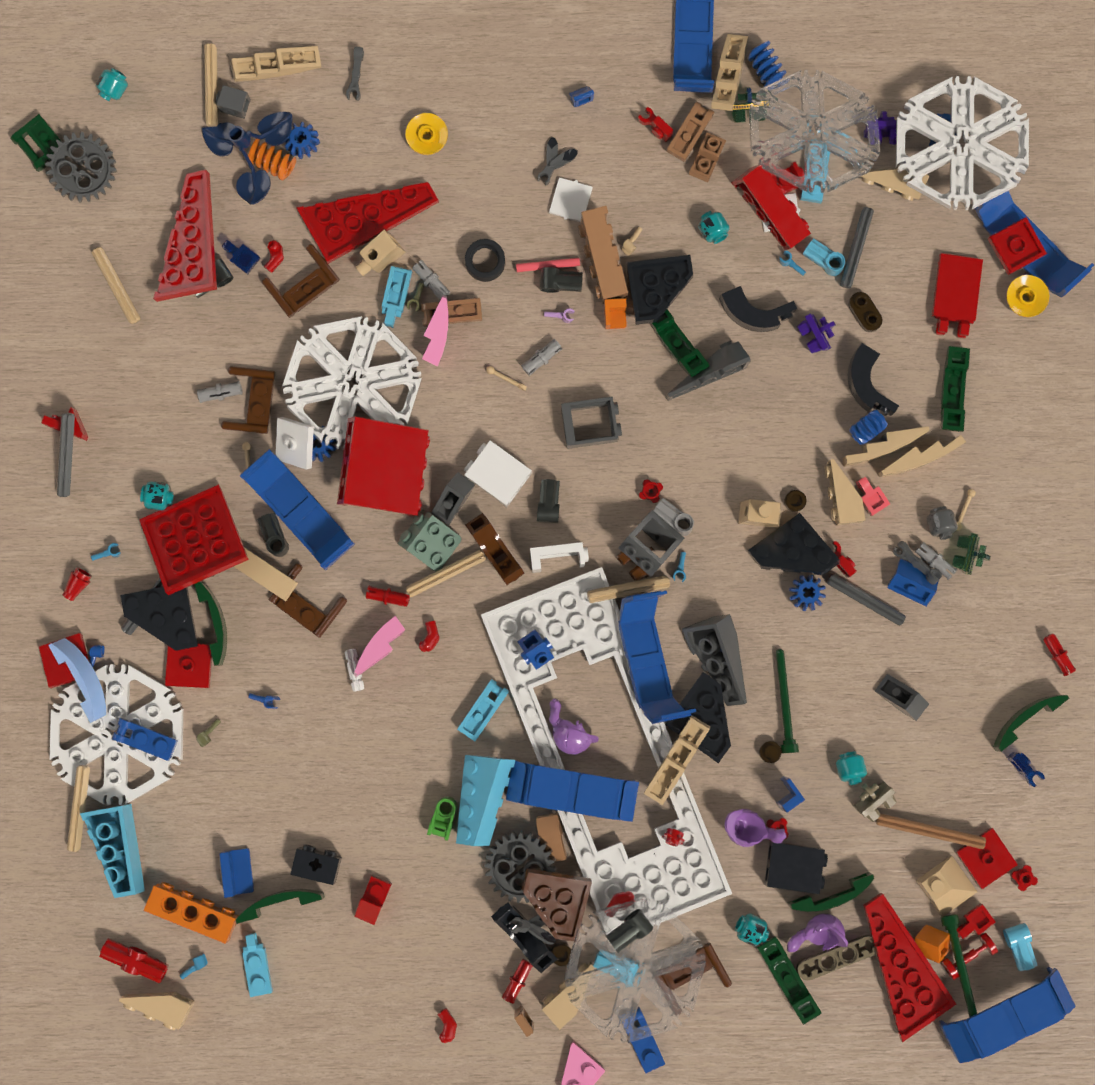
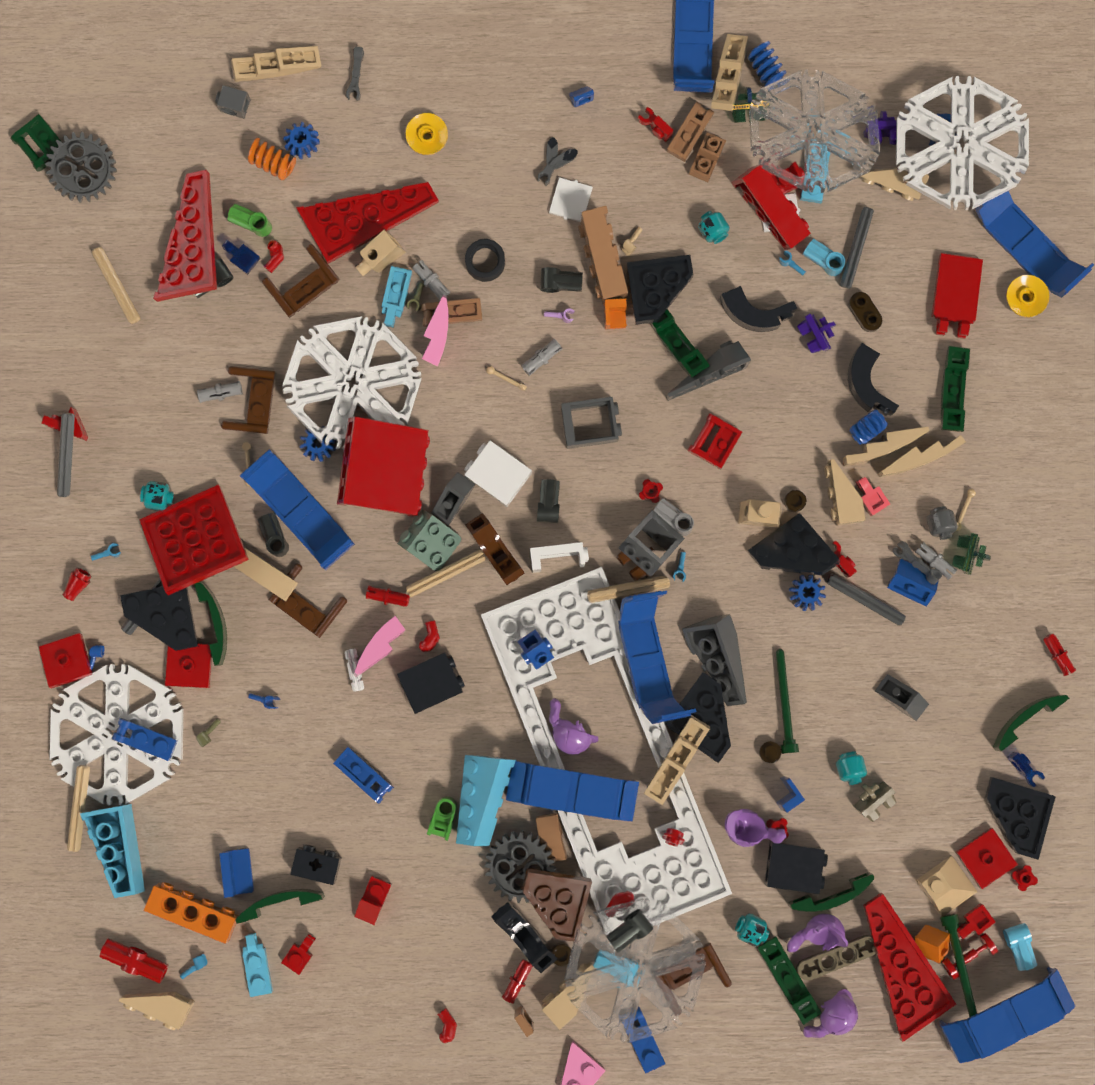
light blue slope [48,638,106,723] -> none
teal head [96,68,128,101] -> none
dark blue plant [202,112,293,205] -> none
tan axle [204,44,218,127] -> none
white plate [276,417,314,469] -> none
medium azure plate [457,679,509,741] -> none
dark grey piece [509,915,556,944] -> none
coral bar [516,257,580,272] -> none
medium nougat axle [876,814,986,849] -> none
red plate [987,217,1047,275] -> none
none -> bright green piece [227,204,272,237]
none -> red plate [281,934,316,975]
none -> blue plate [333,747,394,804]
none -> black panel [397,652,465,714]
none -> red plate [687,413,743,470]
none -> medium lavender piece [803,989,858,1038]
none -> black plate [985,777,1056,860]

